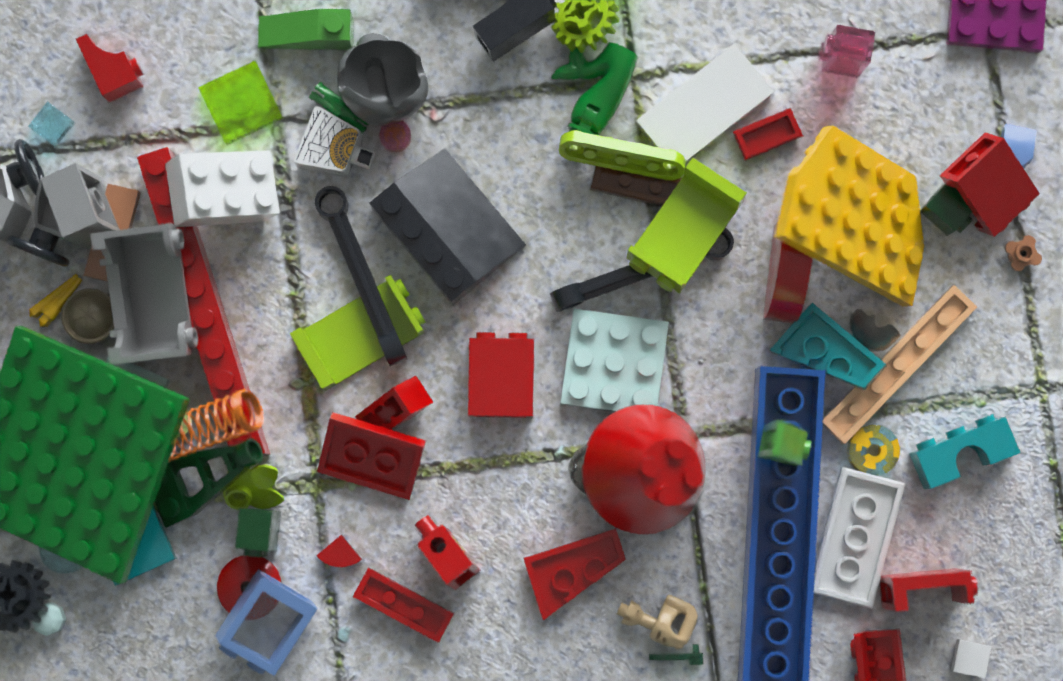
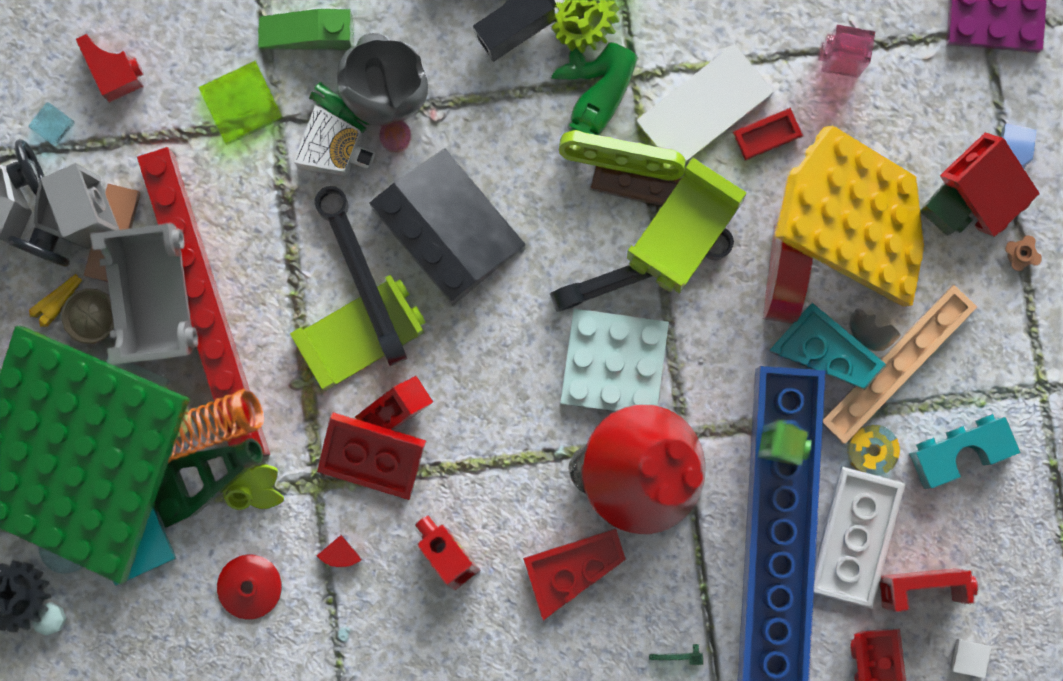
white brick [165,151,280,227] -> none
medium blue window [215,569,318,676] -> none
dark green brick [235,508,281,557] -> none
red plate [353,567,454,643] -> none
red panel [468,332,534,418] -> none
tan piece [617,595,698,650] -> none

